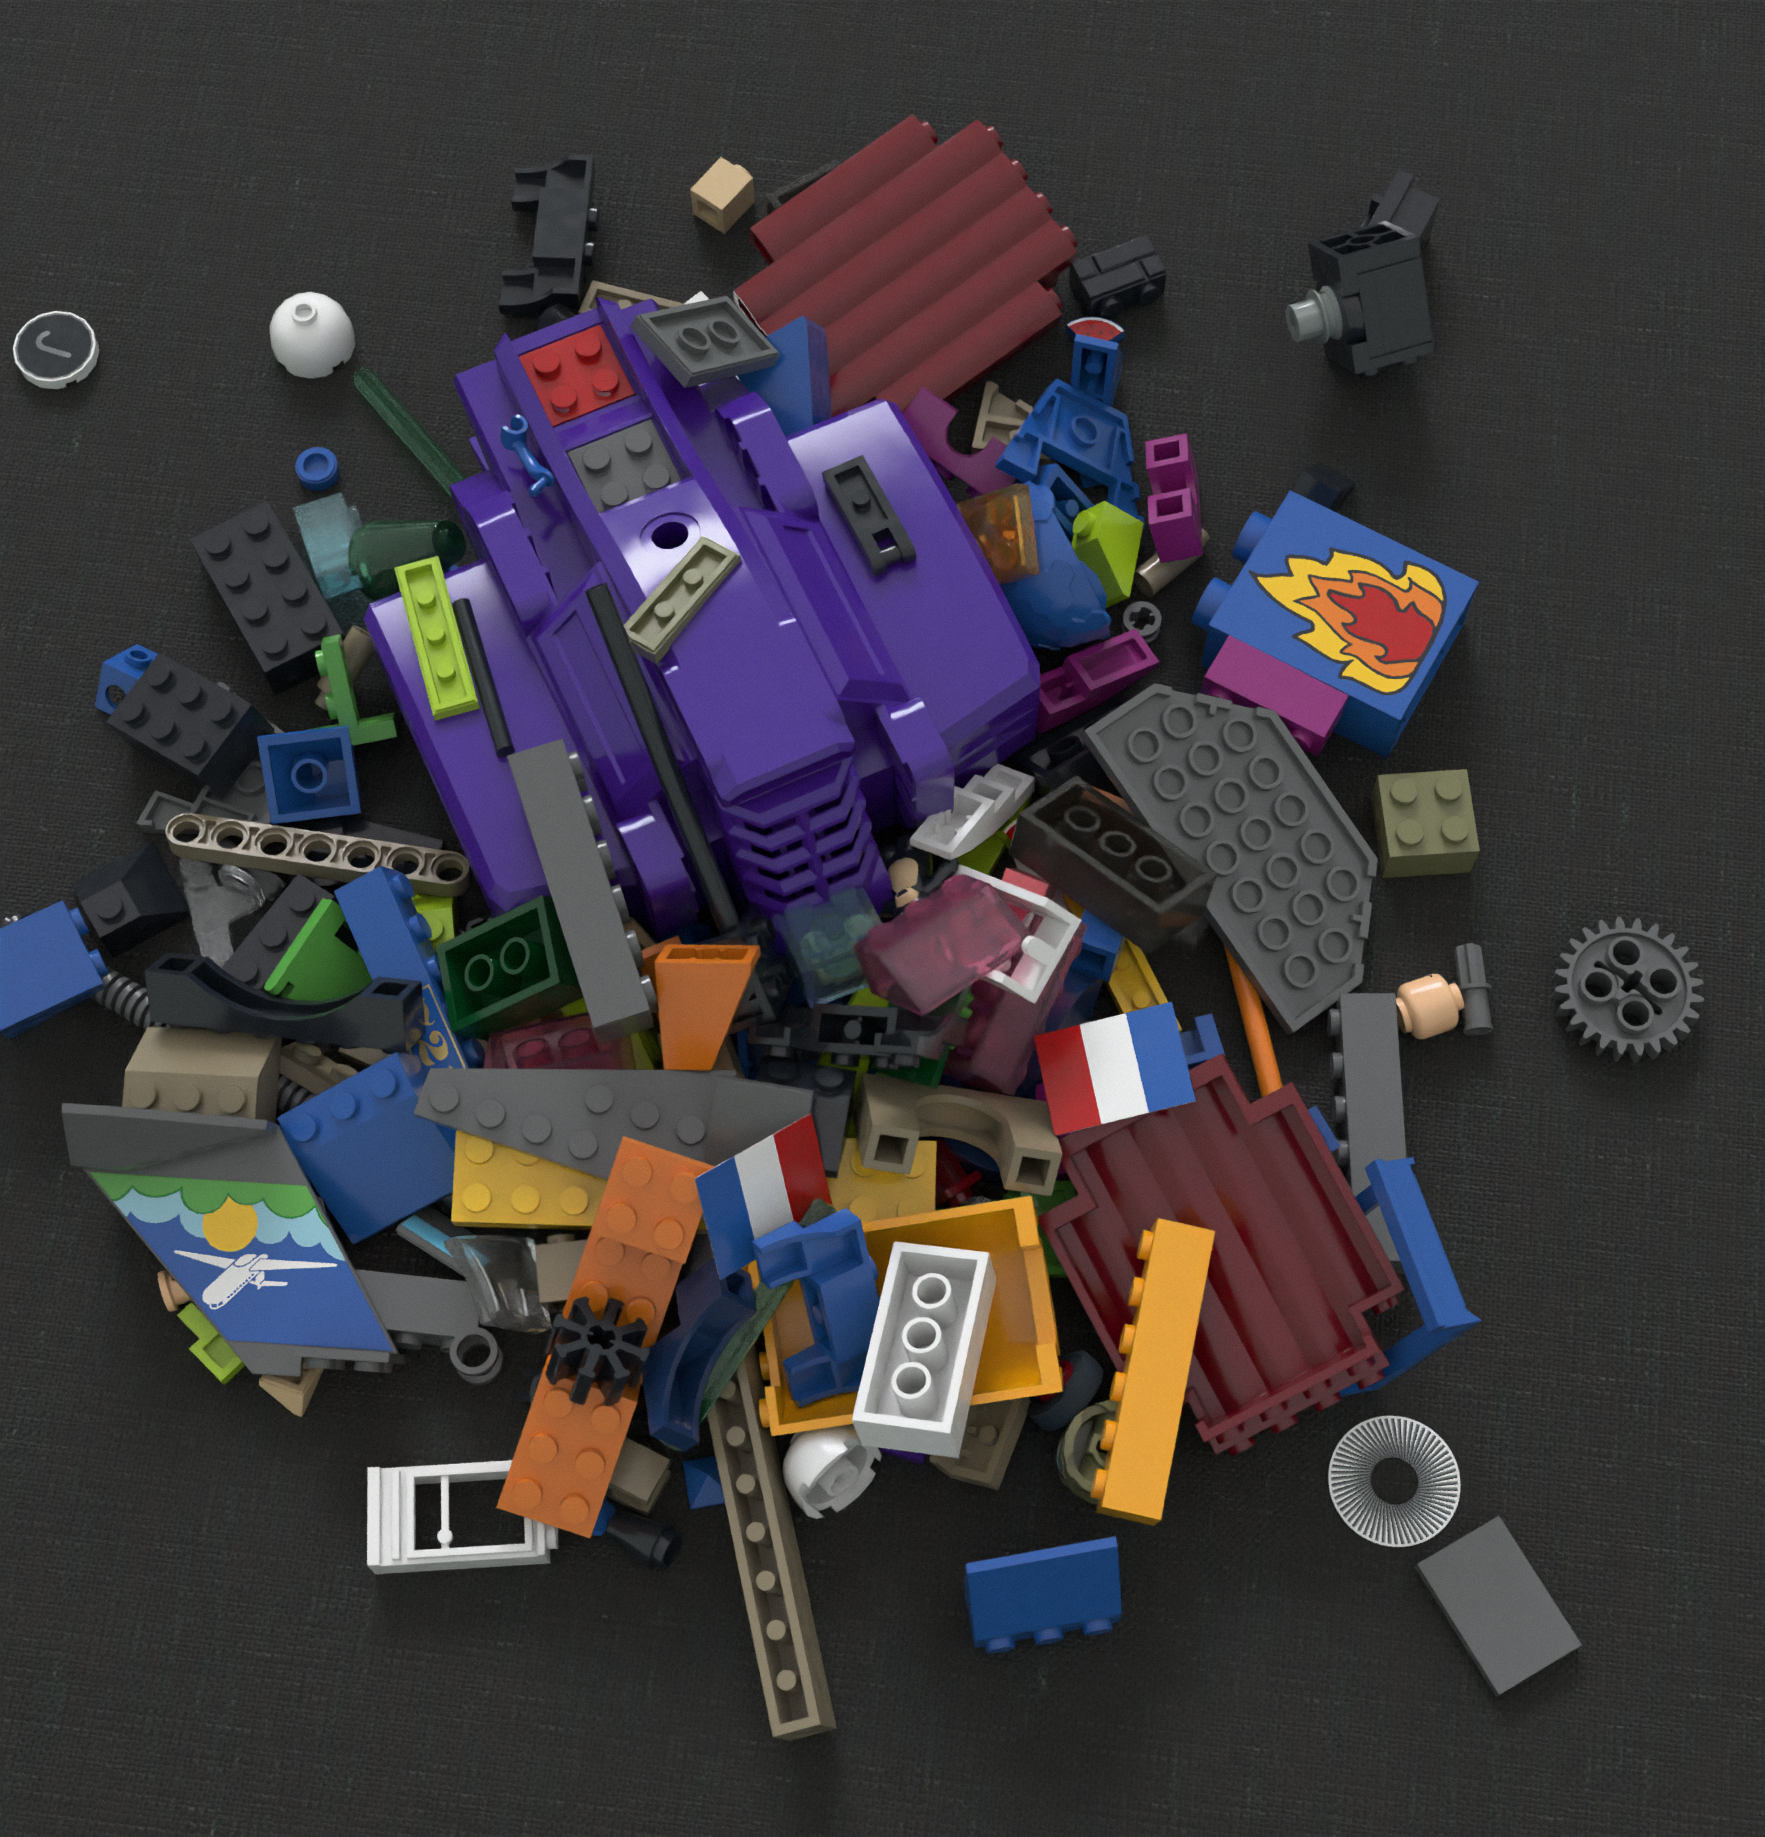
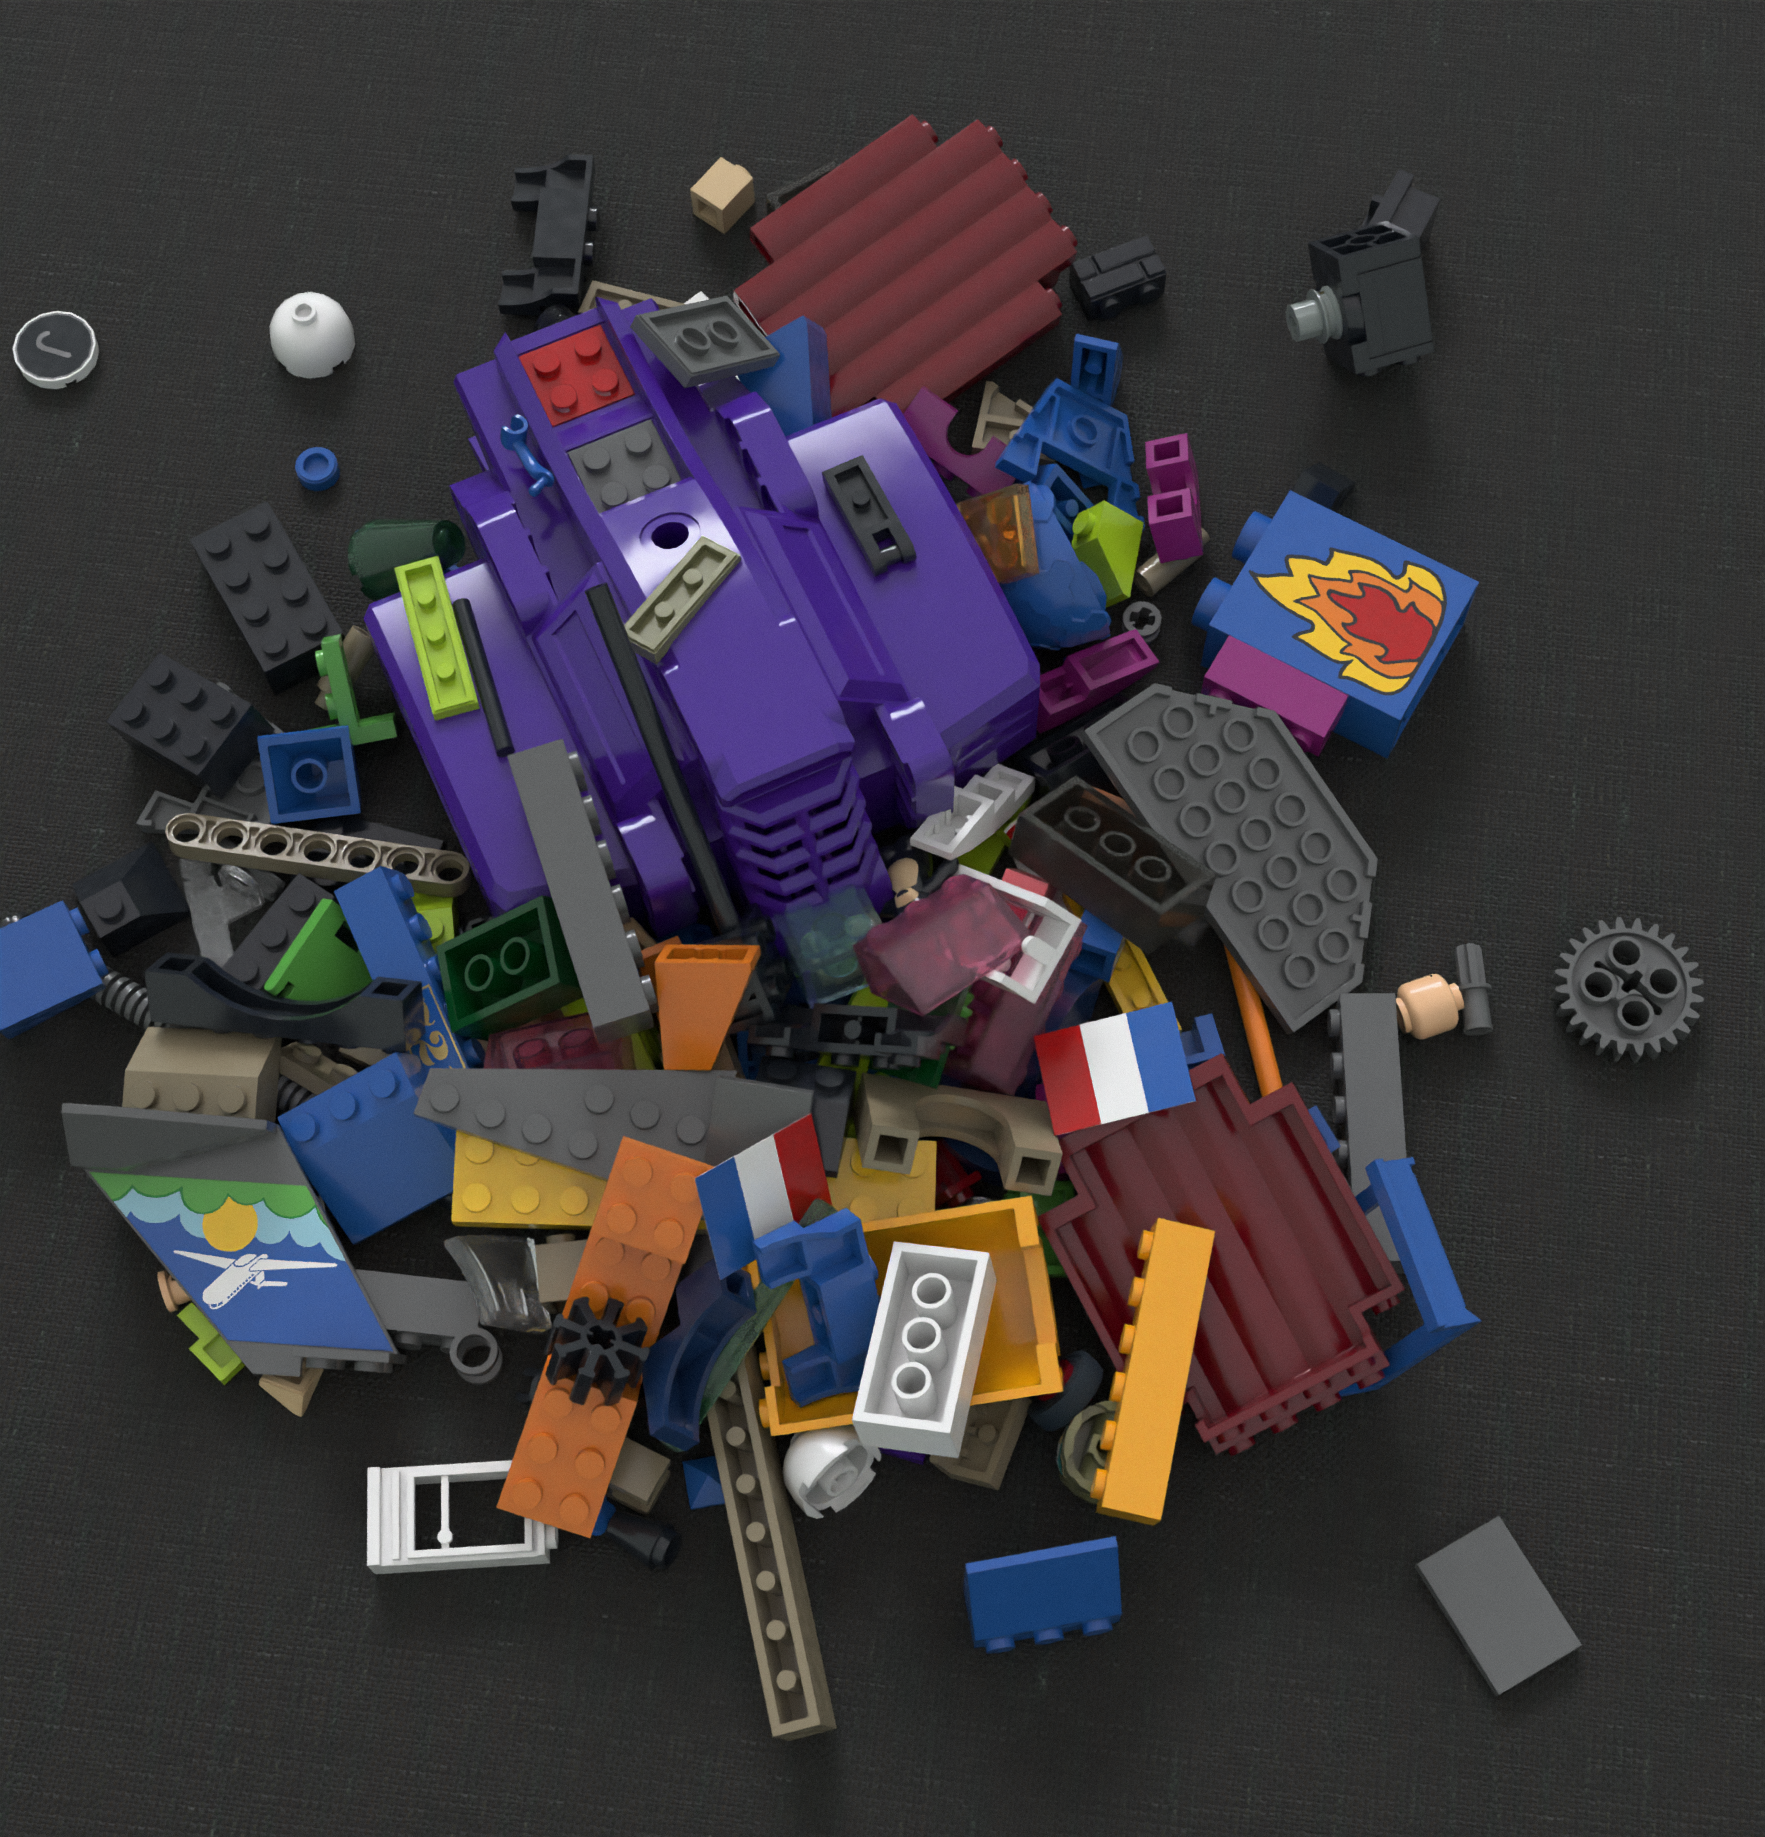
blue bracket [95,644,158,715] -> none
clear light blue brick [293,492,376,599] -> none
clear green axle [352,366,467,497] -> none
dark grey slope [396,1206,502,1283] -> none
red tile [1066,316,1125,343] -> none
sticker [1328,1416,1461,1547] -> none
olive brick [1370,769,1480,878] -> none

